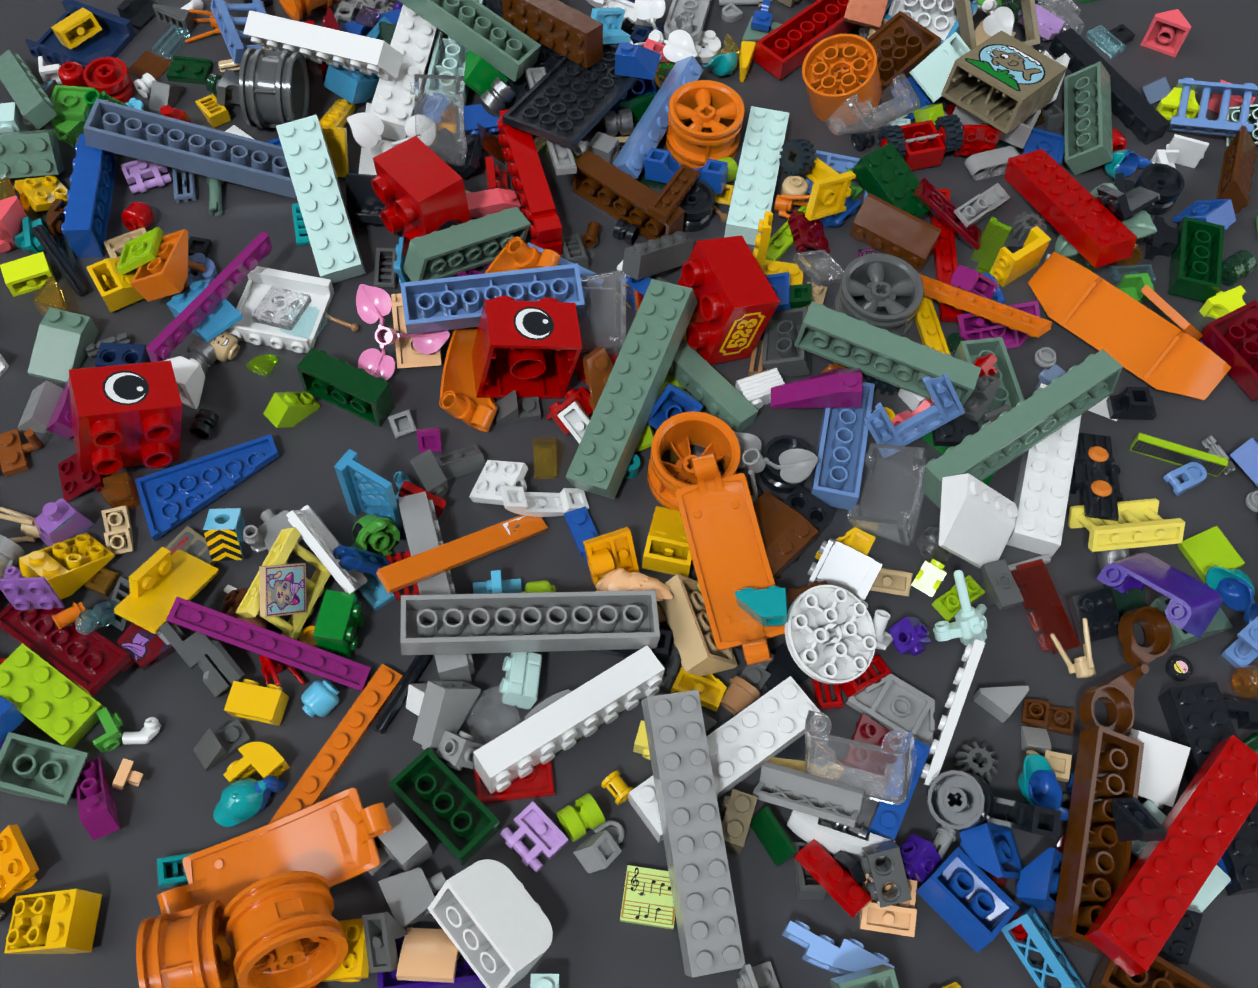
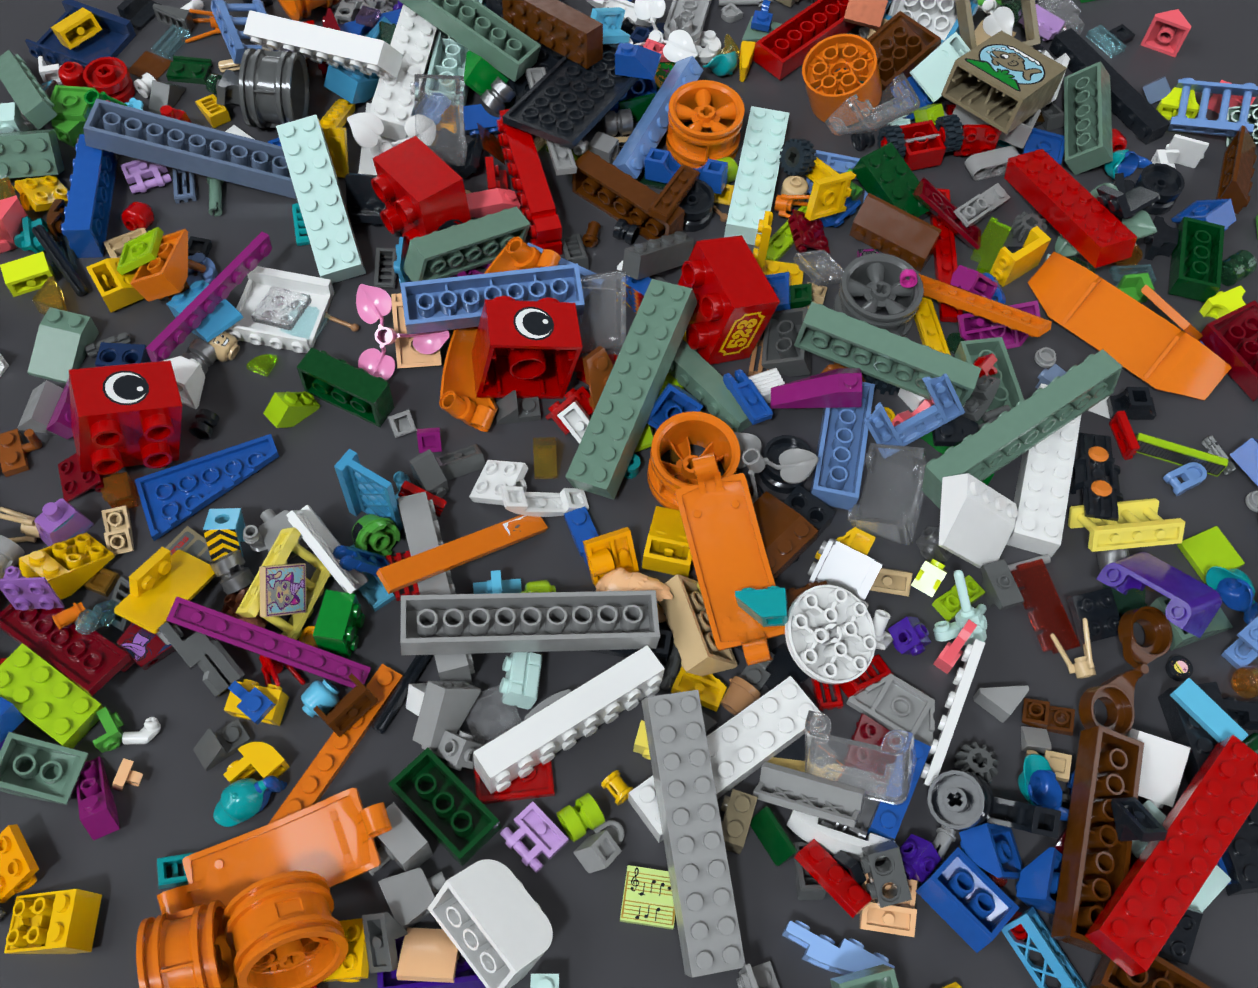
none -> flat silver wheel [210,550,254,595]
none -> blue plate [228,681,276,725]
none -> reddish brown panel [313,673,378,737]
none -> blue hinge [723,369,773,425]
none -> dark pink hinge [900,269,918,288]
none -> coral piece [933,620,977,674]
none -> red tile [1109,411,1140,460]
none -> medium azure tile [1170,678,1248,743]

